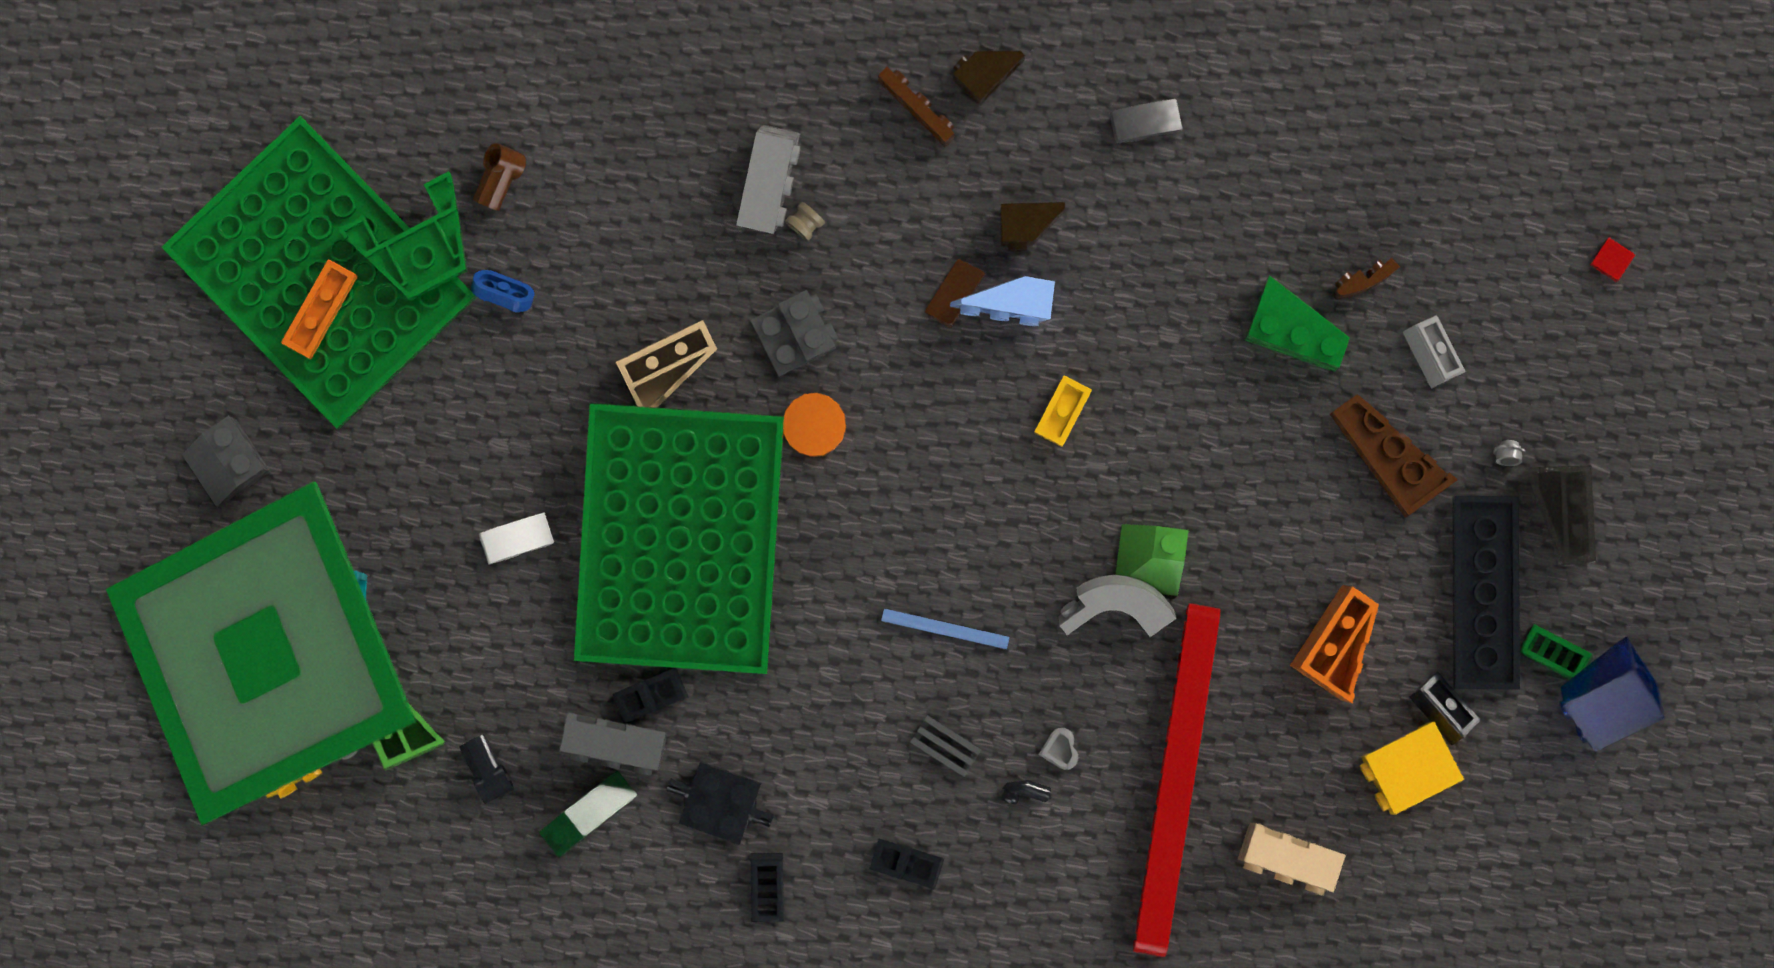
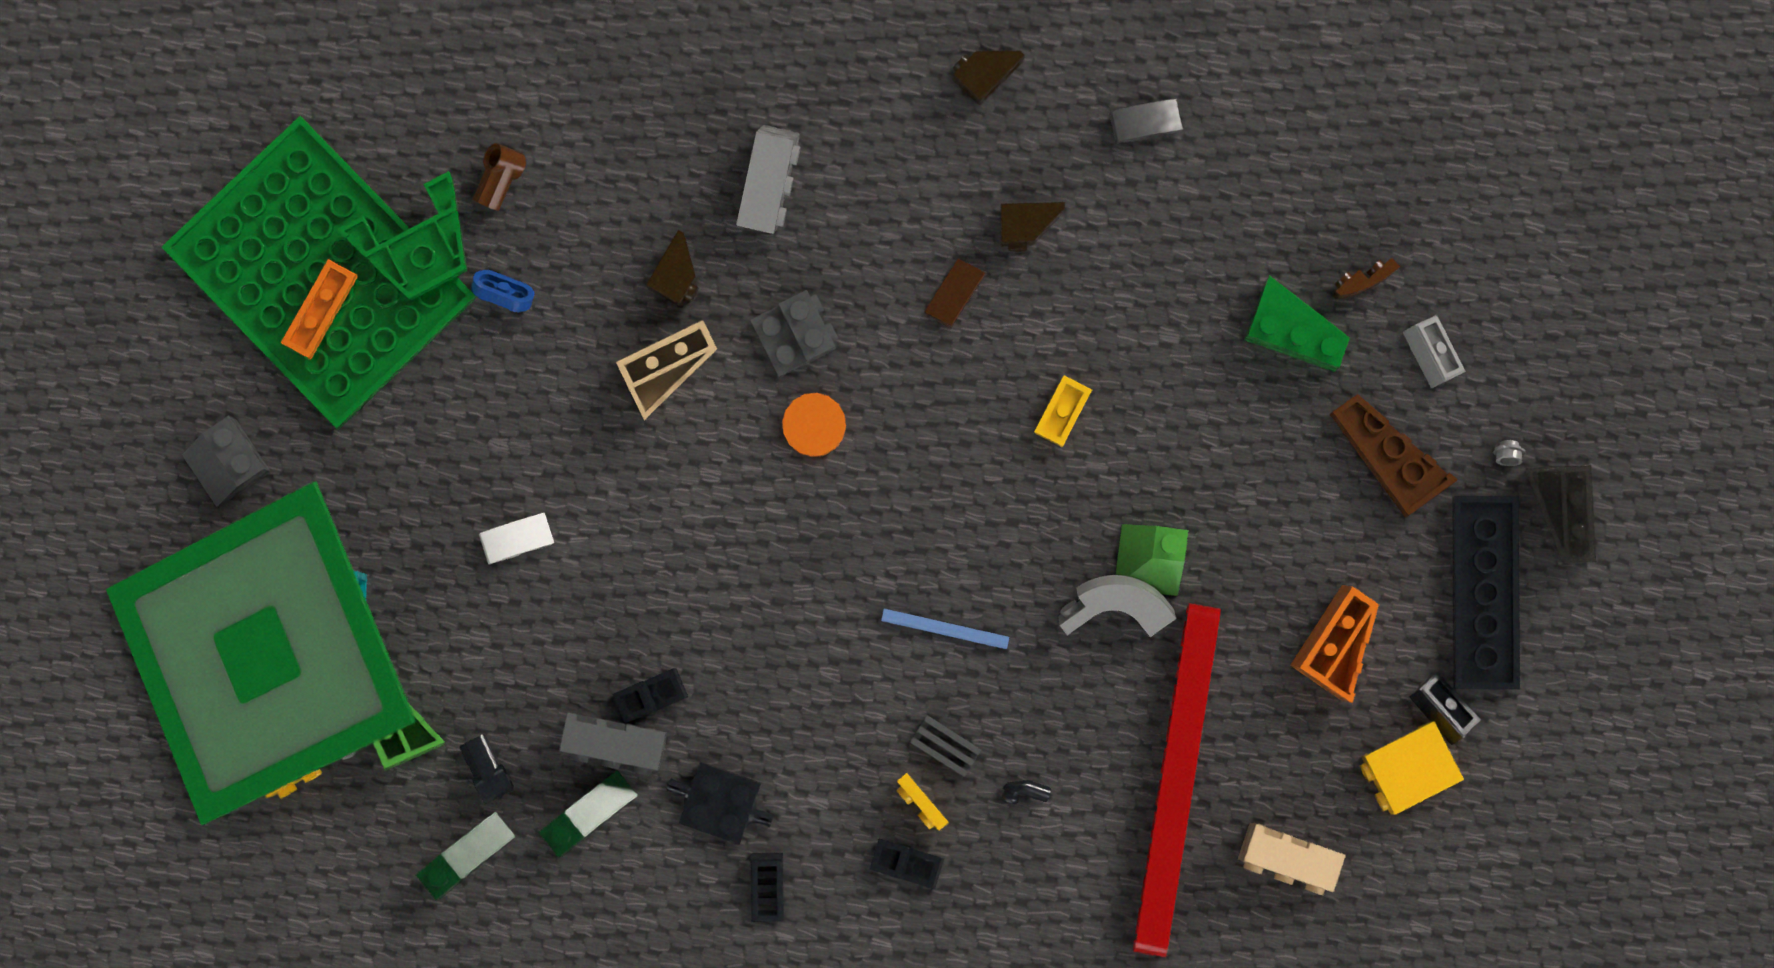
green plate [574,403,784,674] -> none
dark tan wheel [785,202,825,242] -> none
reddish brown plate [878,67,955,147] -> none
light blue slope [950,276,1055,326] -> none
light grey tile [1038,728,1078,770] -> none
green slope [1520,624,1593,684] -> none
clear blue slope [1559,637,1665,752] -> none
red tile [1590,237,1636,282] -> none
none -> slope [416,812,516,900]
none -> dark brown slope [647,230,699,308]
none -> yellow plate [896,773,949,831]

